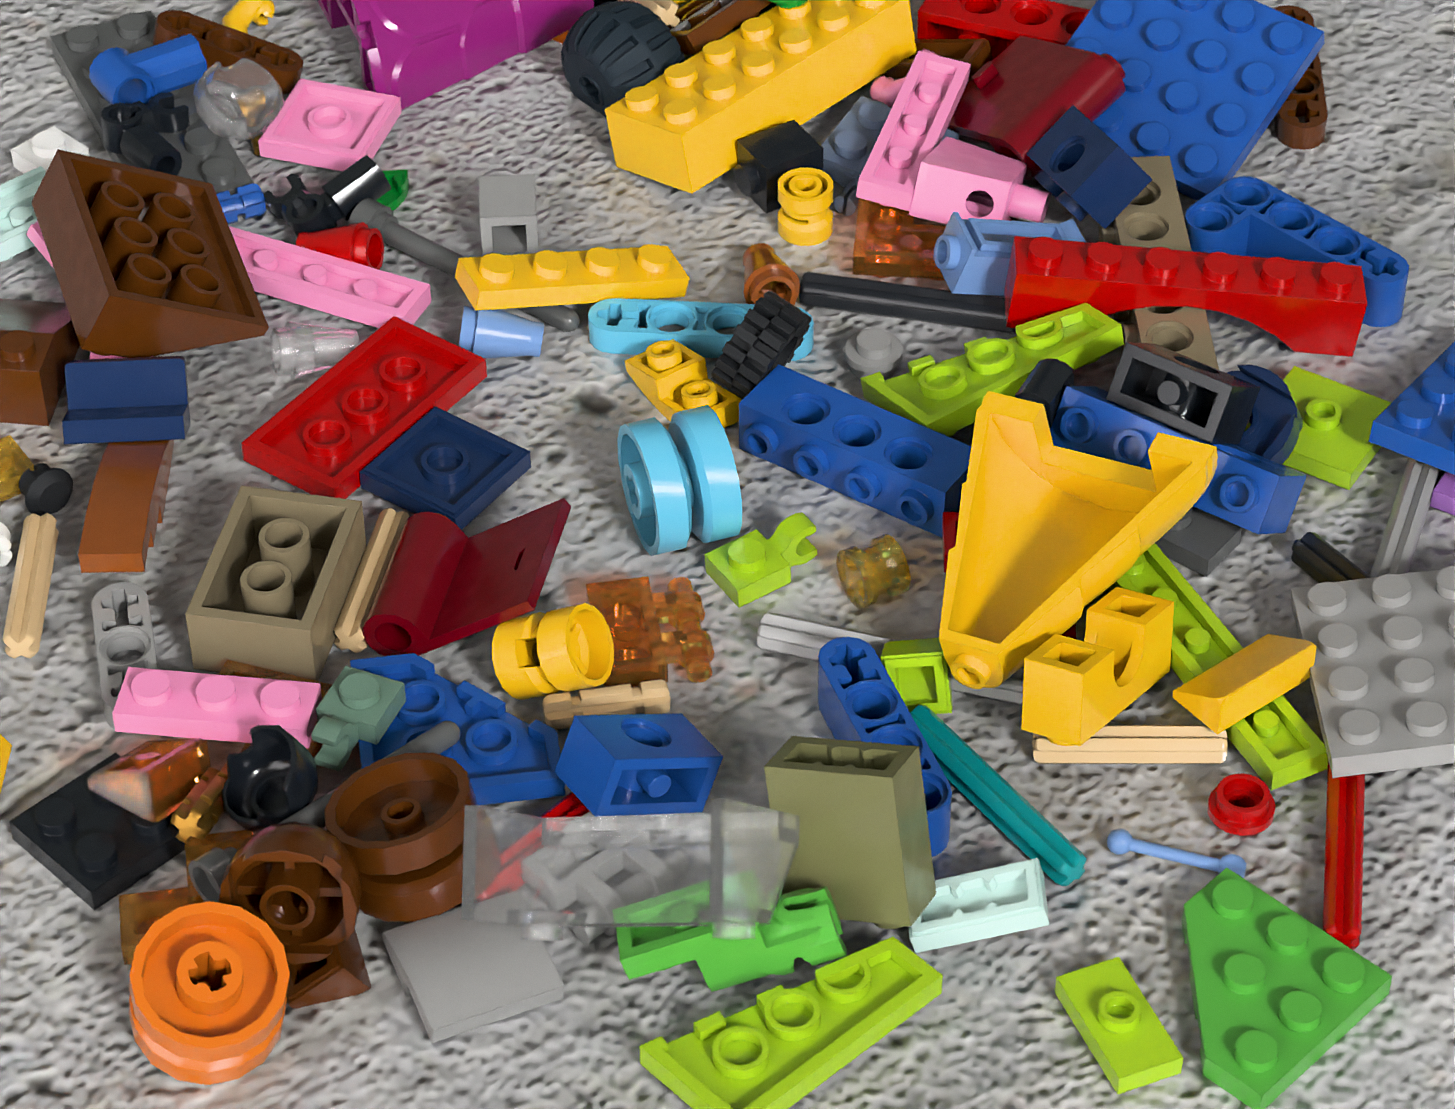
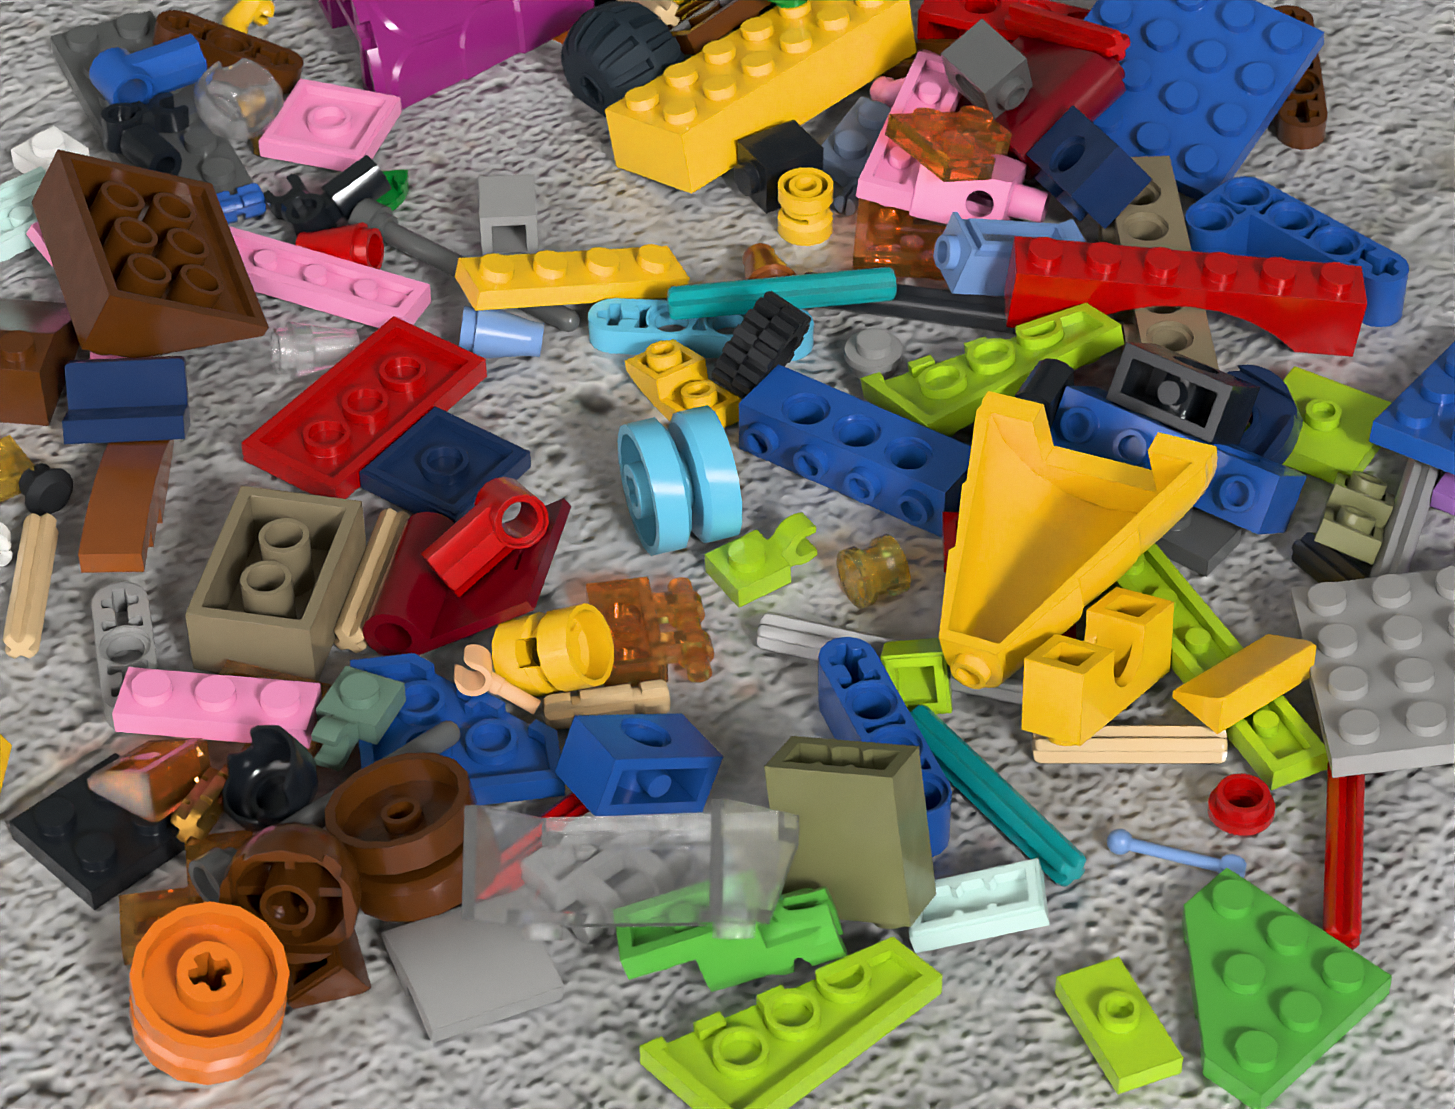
none -> red piece [421,477,549,597]
none -> light nougat hand [454,644,541,715]
none -> teal axle [667,267,897,320]
none -> clear orange plate [885,106,1012,182]
none -> dark grey brick [941,19,1033,121]
none -> red axle [1004,2,1130,62]
none -> olive slope [1314,470,1395,565]

